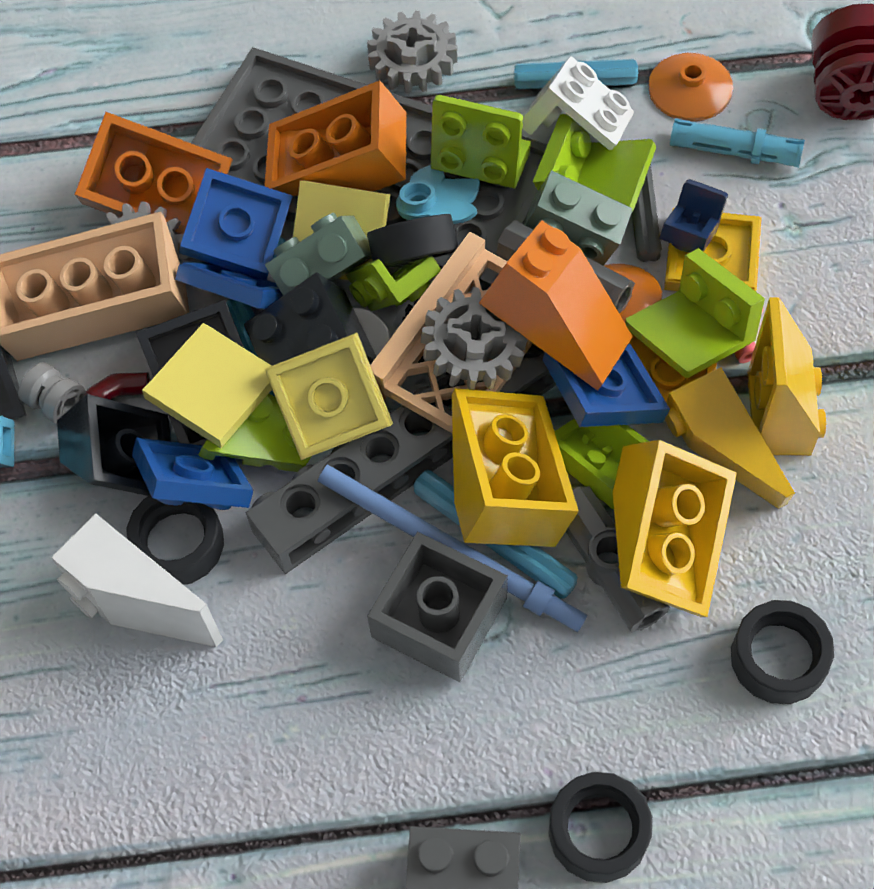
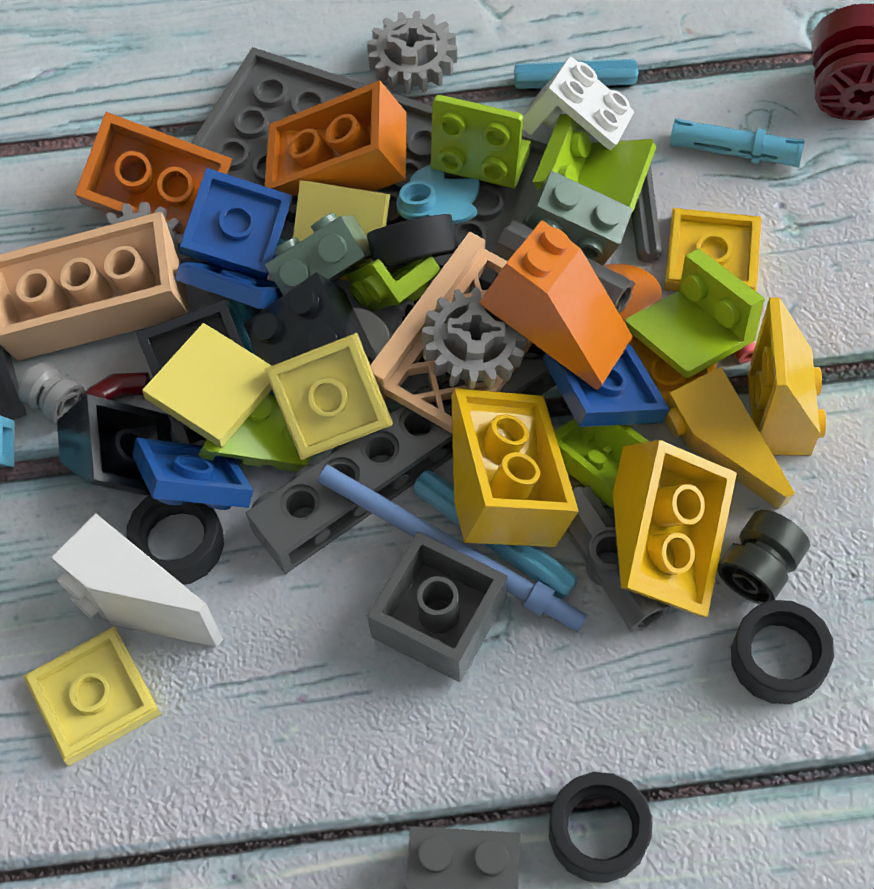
orange dish [648,53,733,122] -> none
dark blue bracket [659,179,728,252] -> none
none -> light yellow tile [23,626,162,766]
none -> pearl dark grey wheel [717,509,811,604]

